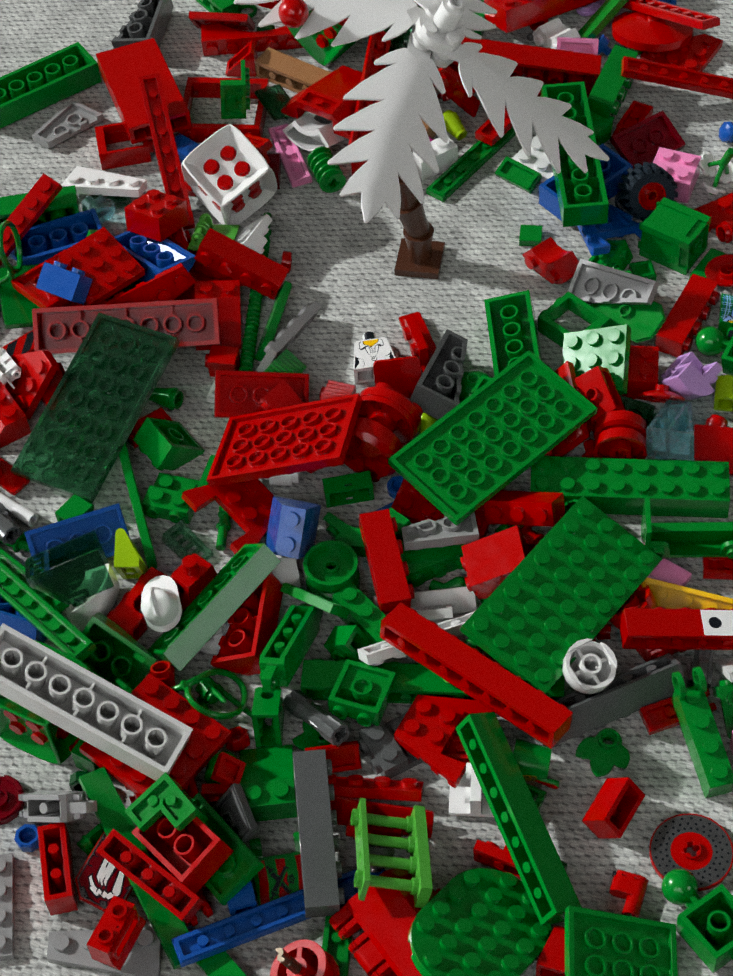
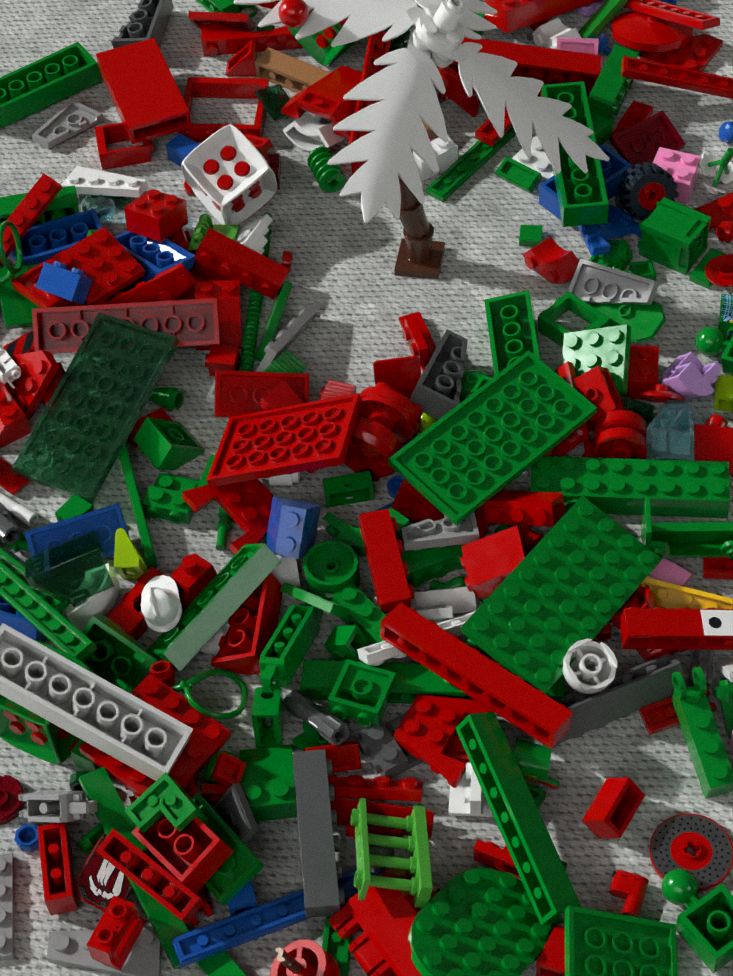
red plate [138,73,195,230] -> none
clear green slope [162,520,214,561] -> none
green plant [195,677,252,718] -> none
green bracket [220,60,250,119] -> none
red tile [225,726,250,751] -> none
flag [249,832,303,906] -> none
bright pink tile [268,124,312,188] -> none
white torso [353,332,396,384] -> none
lime cone [443,110,467,141] -> none
green plate [576,728,630,777] -> none
red brick [655,274,720,357] -> none

